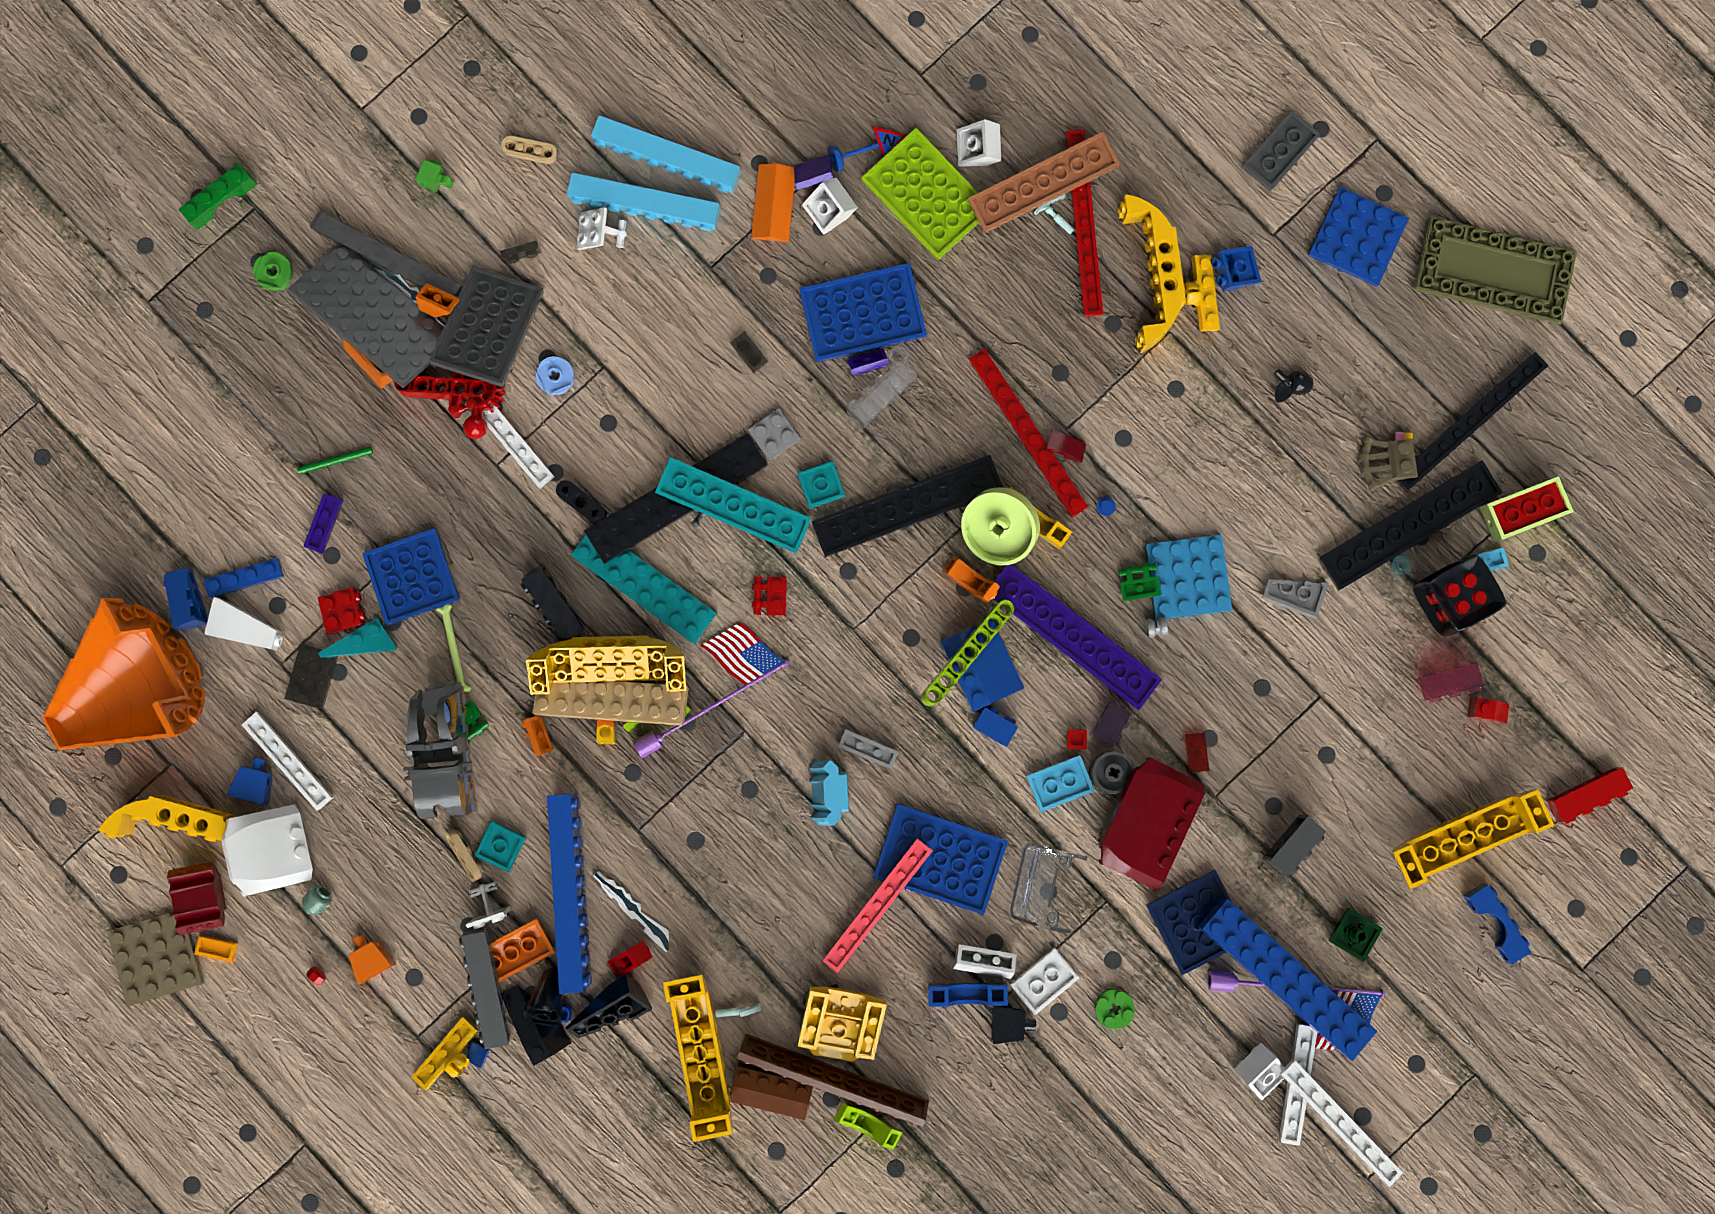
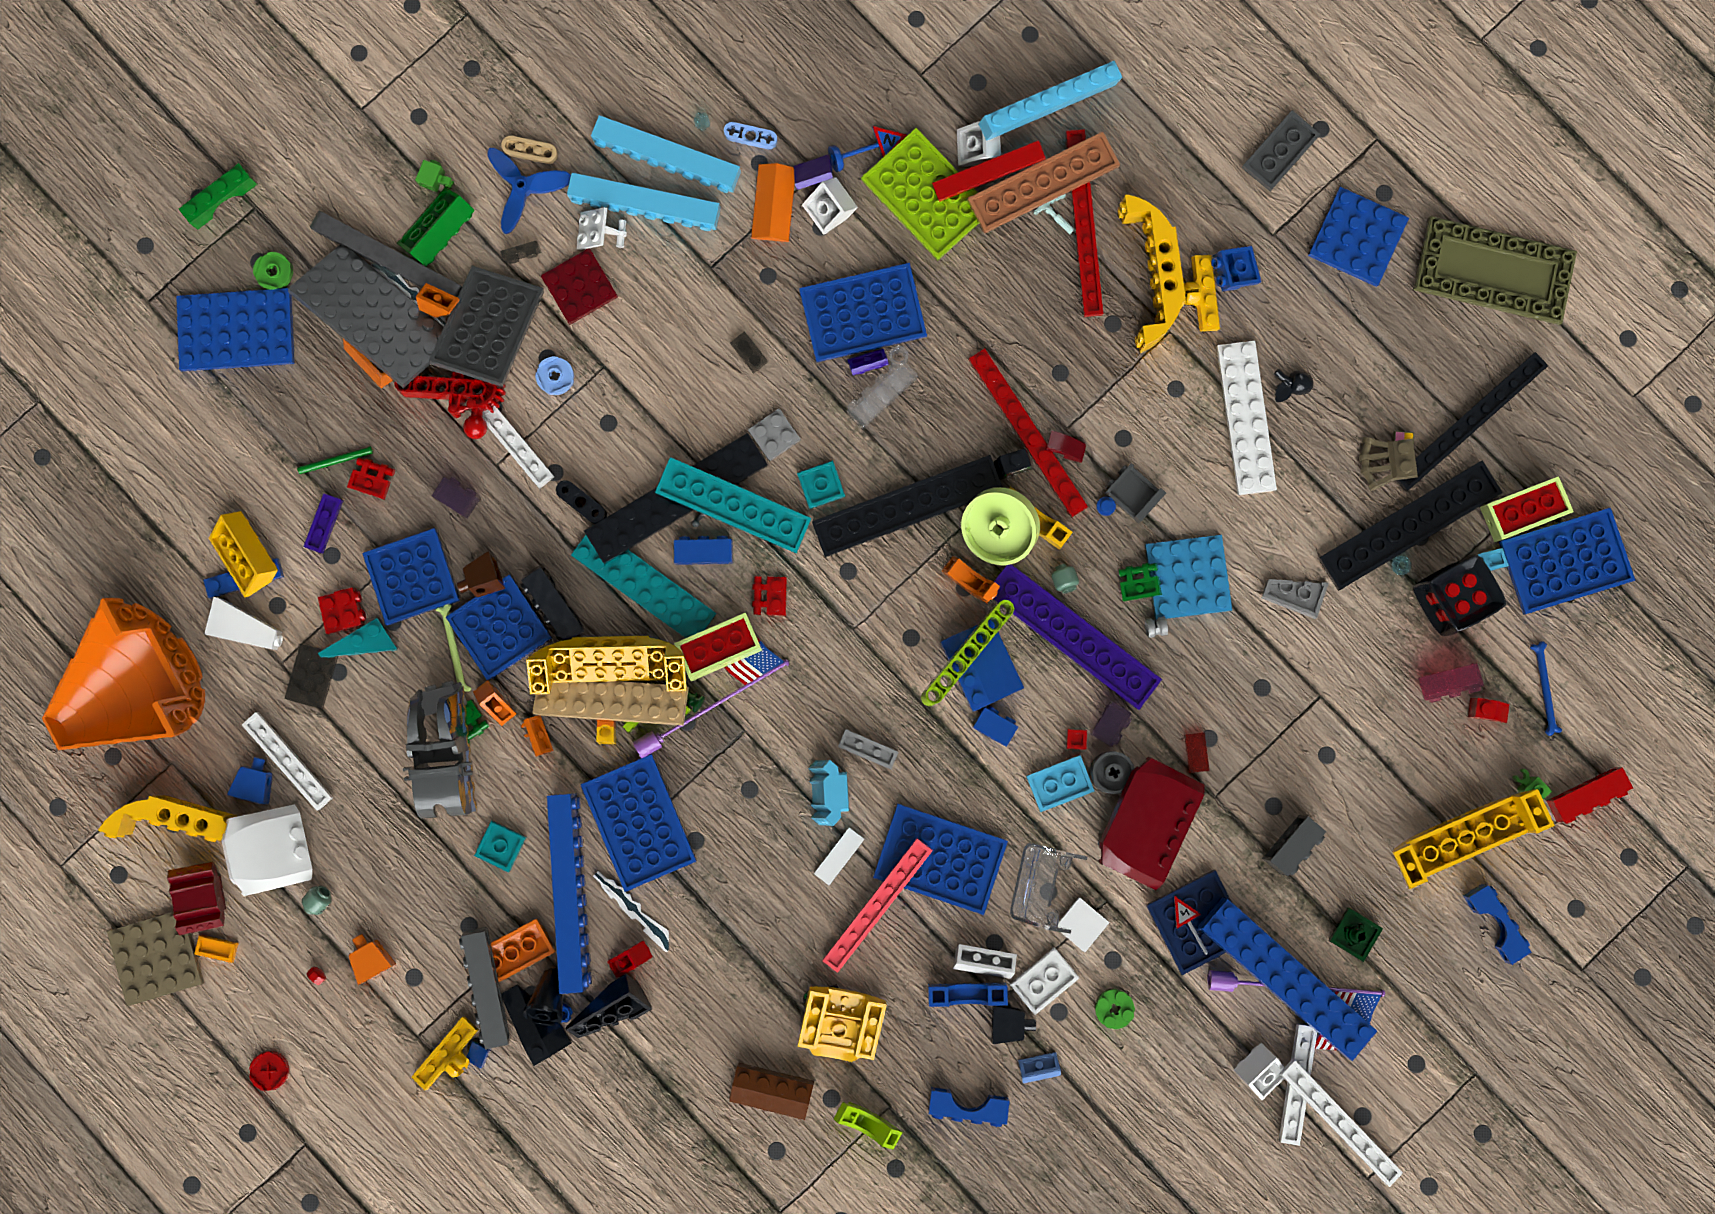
blue wedge [164,567,208,630] -> none
tan plate [444,828,483,882] -> none
white plate [466,881,511,929] -> none
yellow slope [663,974,733,1142] -> none
light aqua piece [715,1003,761,1018] -> none
reddish brown plate [737,1034,929,1127] -> none
none -> blue plate [176,288,295,371]
none -> yellow slope [209,511,278,597]
none -> red tile [249,1051,290,1091]
none -> red plate [347,458,395,500]
none -> green slope [396,187,475,267]
none -> clear purple brick [432,477,480,519]
none -> blue plate [446,574,552,681]
none -> reddish brown torso [457,551,505,597]
none -> orange slope [473,680,516,726]
none -> blue piece [488,148,571,234]
none -> dark red plate [541,248,618,325]
none -> blue plate [581,754,697,892]
none -> blue brick [674,536,733,565]
none -> red brick [674,612,762,681]
none -> dark green pin [687,691,705,713]
none -> clear light blue plate [694,112,710,131]
none -> light blue beam [724,122,778,150]
none -> white tile [814,827,864,885]
none -> blue arch [928,1087,1010,1127]
none -> red tile [932,140,1046,202]
none -> medium azure brick [978,60,1123,141]
none -> black torso [993,448,1033,480]
none -> medium blue slope [1018,1052,1061,1083]
none -> sand green head [1051,564,1079,594]
none -> white tile [1054,897,1110,952]
none -> dark grey panel [1104,463,1166,524]
none -> piece [1174,896,1208,955]
none -> white plate [1216,341,1277,496]
none -> blue plate [1499,508,1636,615]
none -> bright green brick [1512,769,1552,799]
none -> blue piece [1530,641,1562,736]

